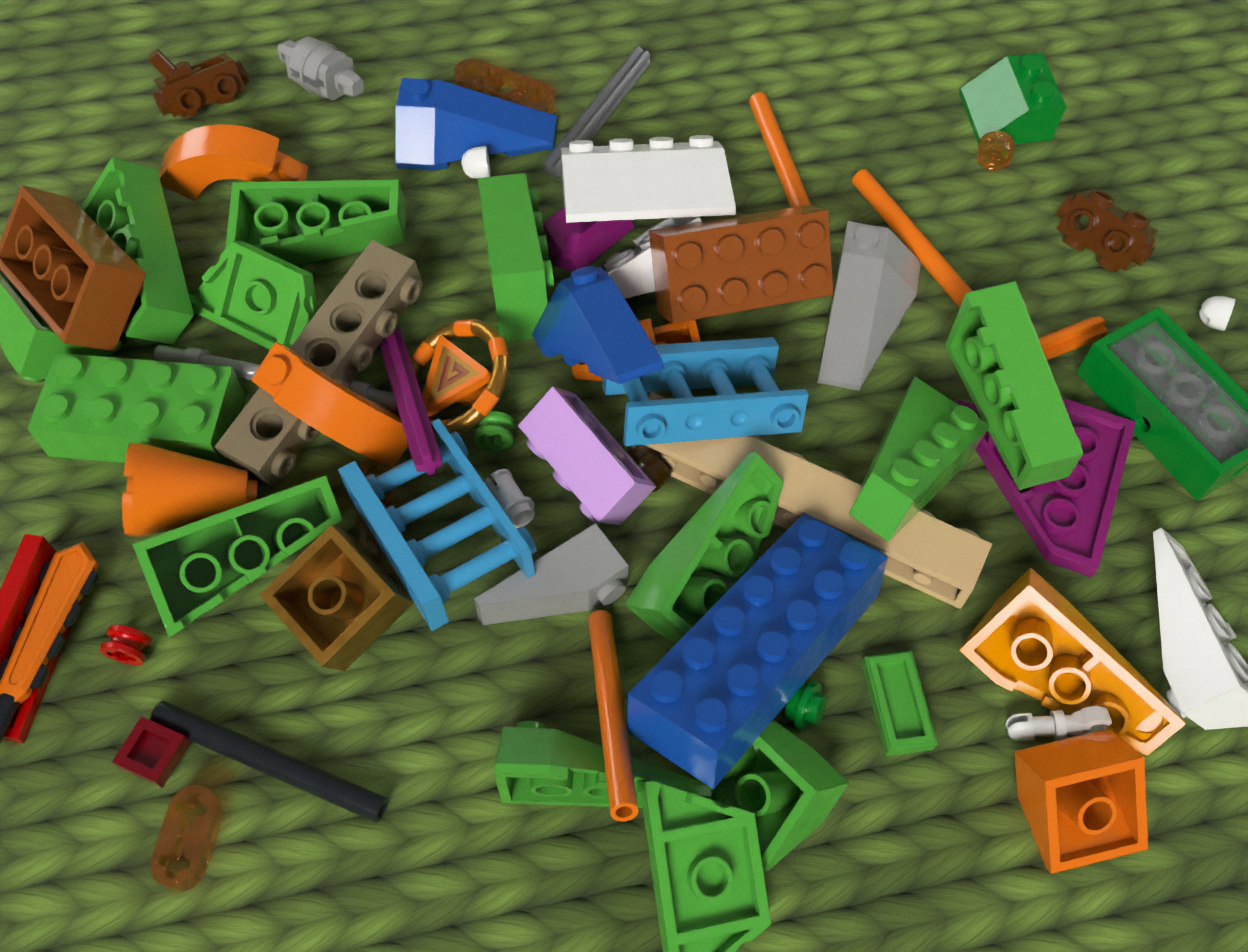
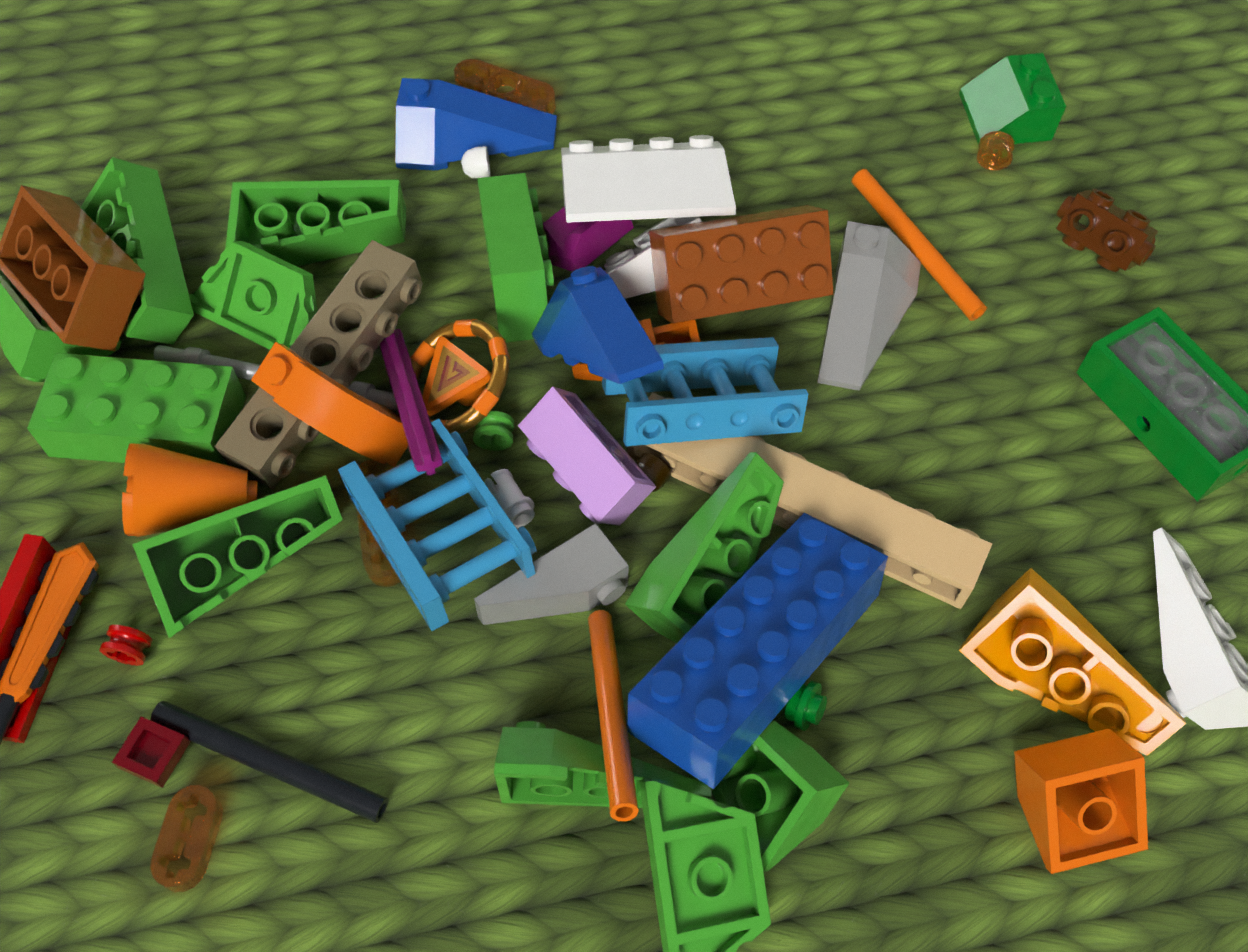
reddish brown brick [147,49,249,118] -> none
orange arch [159,124,309,201] -> none
pearl gold brick [259,524,414,671] -> none
light grey piece [277,36,364,101] -> none
dark grey axle [544,47,651,179] -> none
orange piece [749,92,811,208] -> none
bright green wedge [848,376,990,542] -> none
bright green tile [861,650,938,757] -> none
bright green wedge [945,281,1084,490] -> none
magenta wing [957,397,1136,578] -> none
white piece [1006,706,1112,741] -> none
orange axle [1038,316,1108,360] -> none
white hinge [1199,296,1236,331] -> none

